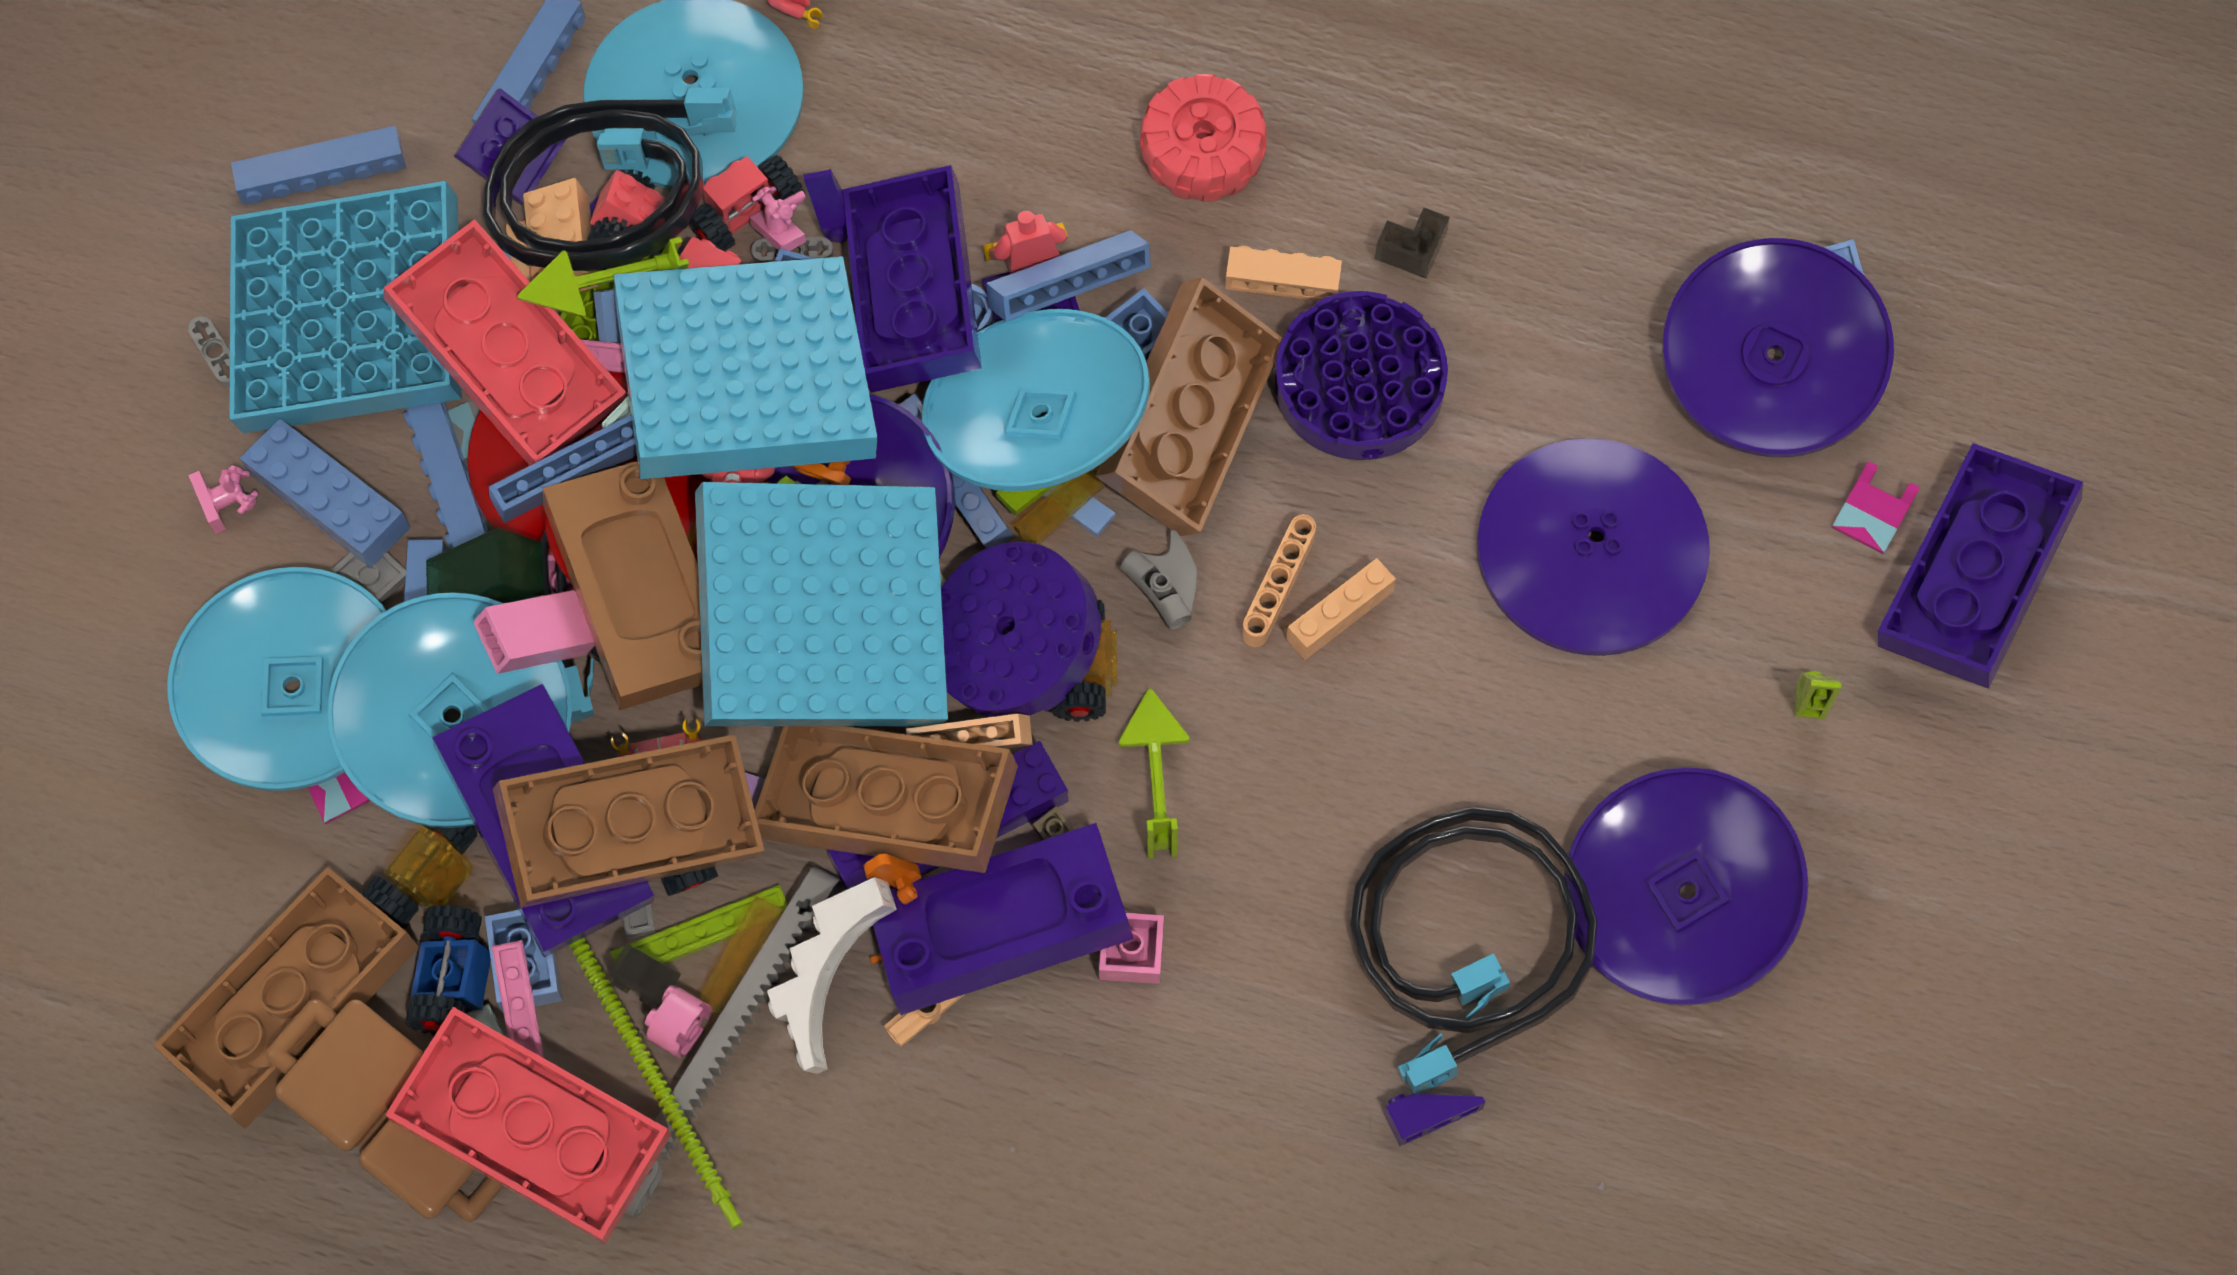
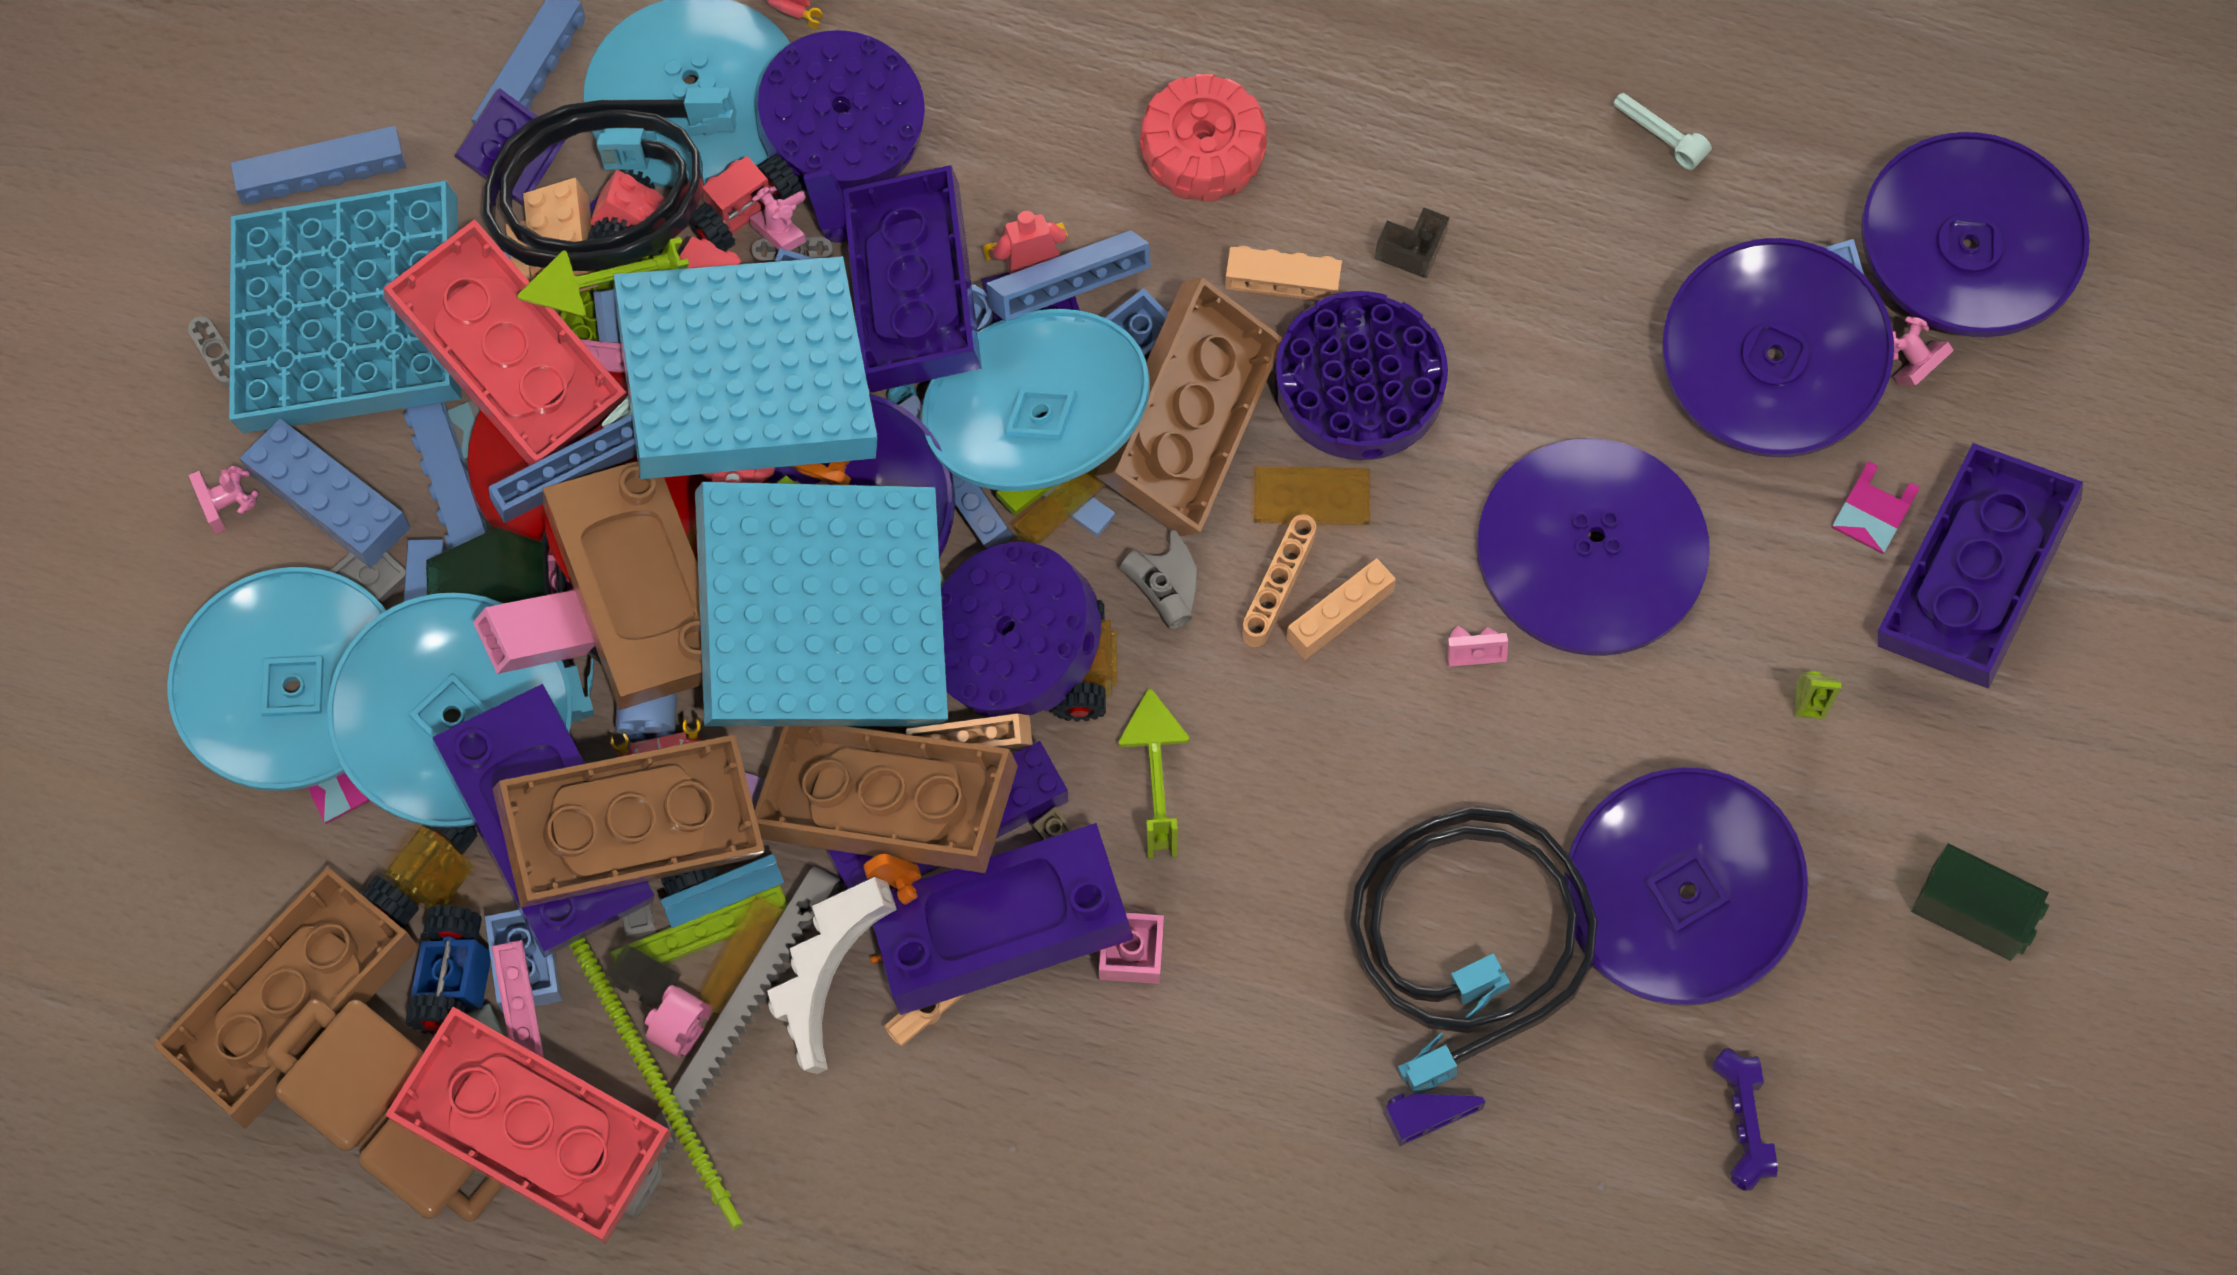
none -> light blue brick [615,694,677,743]
none -> dark azure fence [660,854,784,928]
none -> dark purple brick [756,30,925,190]
none -> medium azure tile [887,384,918,405]
none -> clear yellow tile [1254,466,1370,525]
none -> bright pink tile [1447,625,1508,667]
none -> light aqua axle [1613,93,1712,170]
none -> dark purple plate [1712,1048,1778,1191]
none -> dark purple dish [1861,132,2090,337]
none -> bright pink piece [1892,317,1954,386]
none -> clear green brick [1911,843,2049,961]

